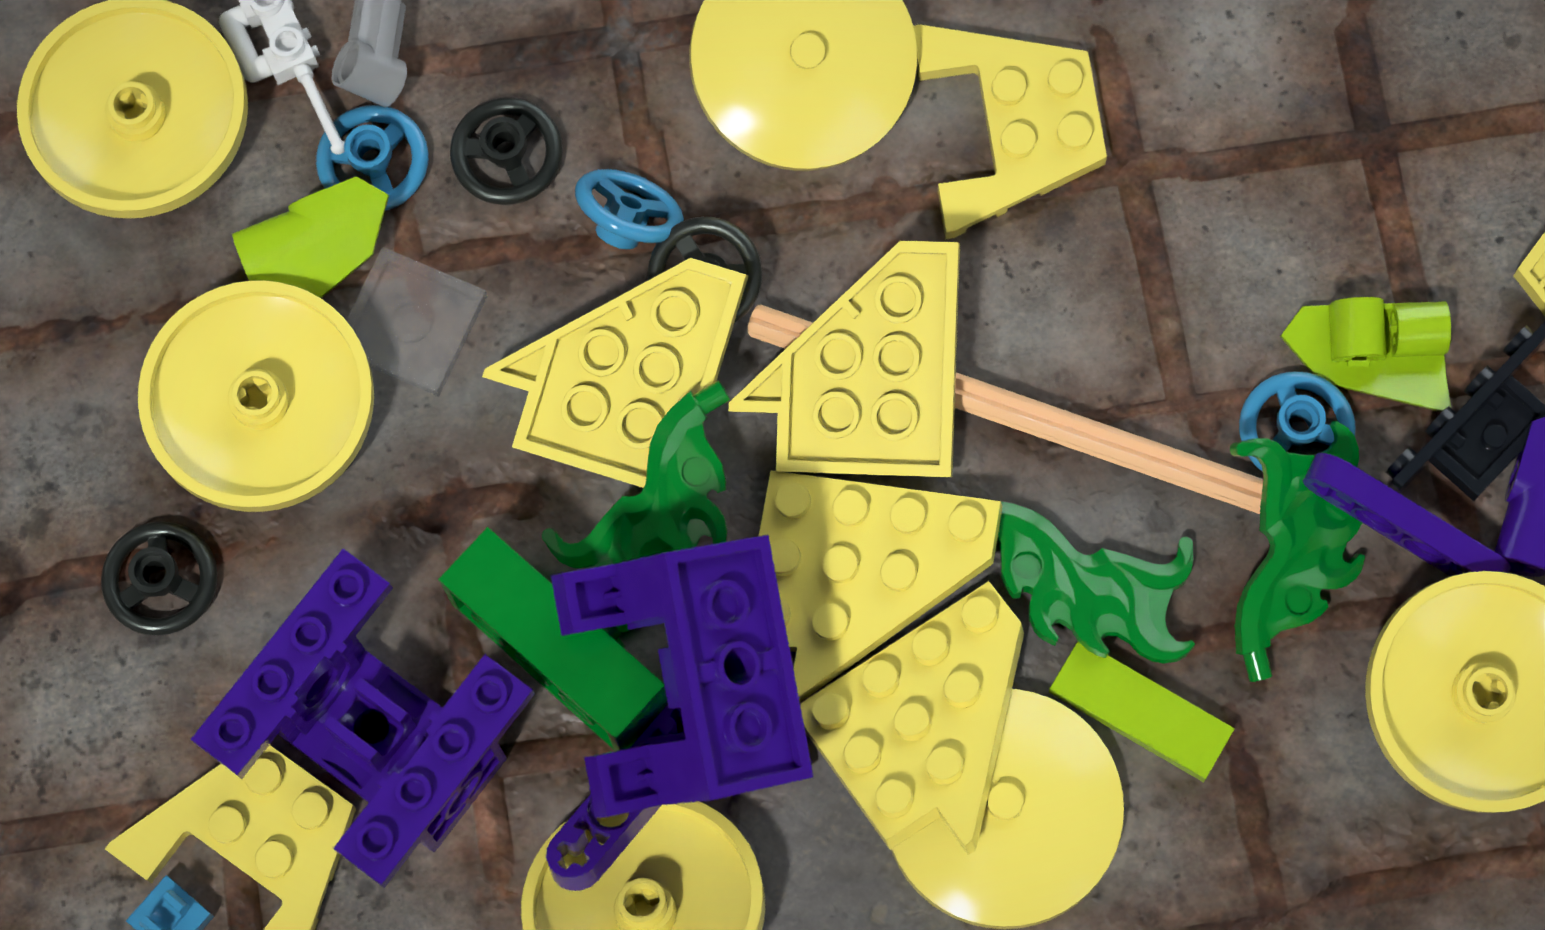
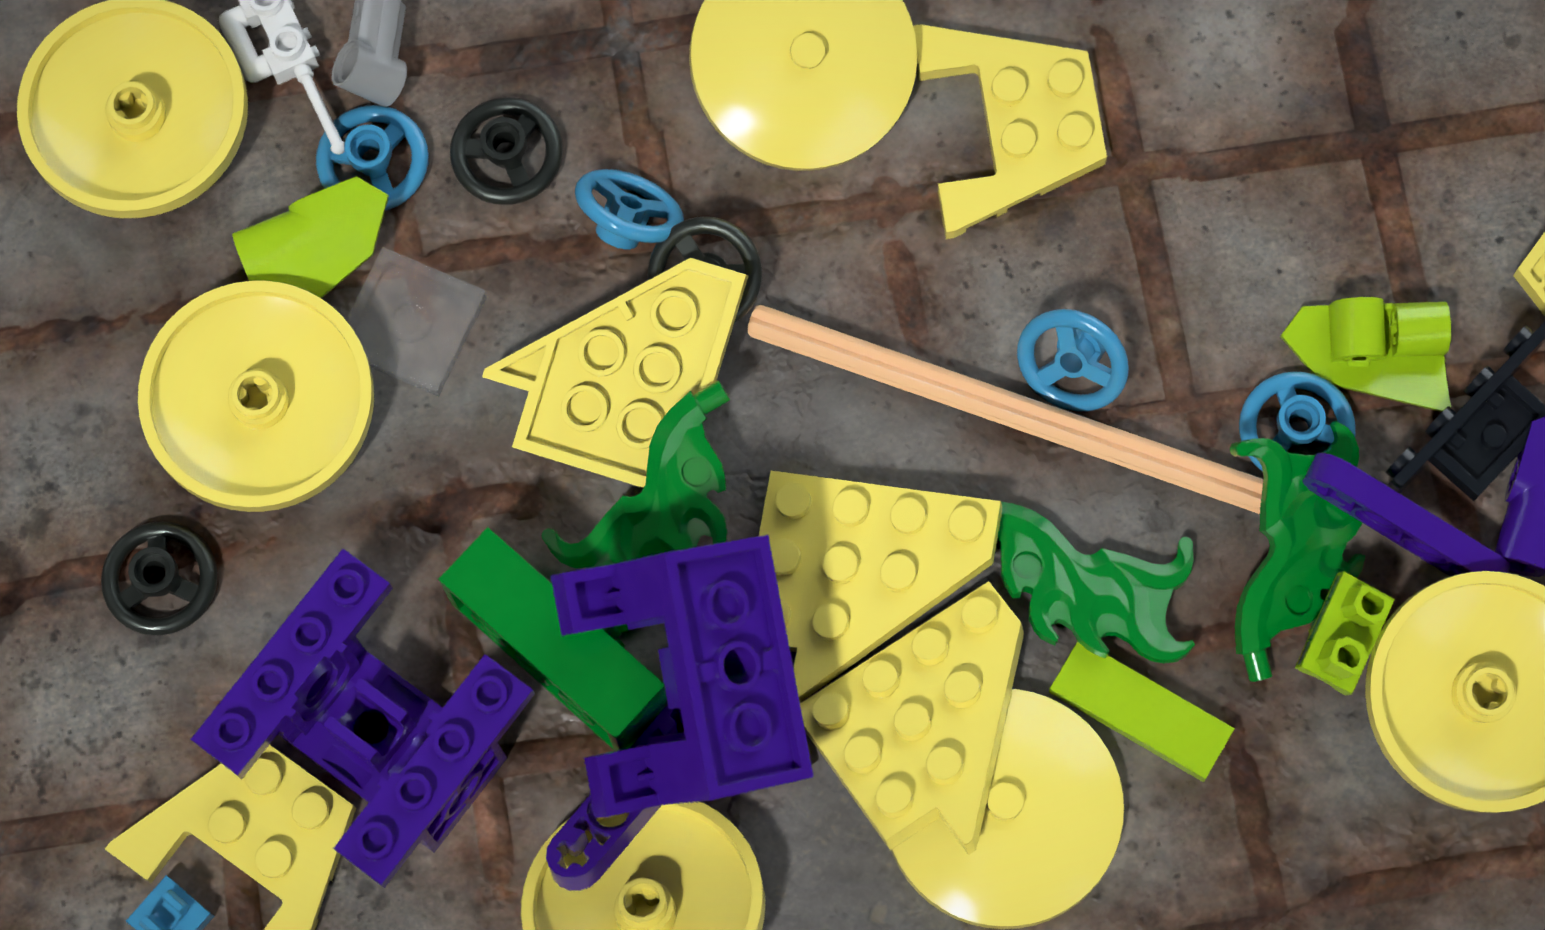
light yellow wing [728,241,960,477] -> none
none -> dark azure piece [1017,309,1129,412]
none -> lime hips [1295,571,1395,696]

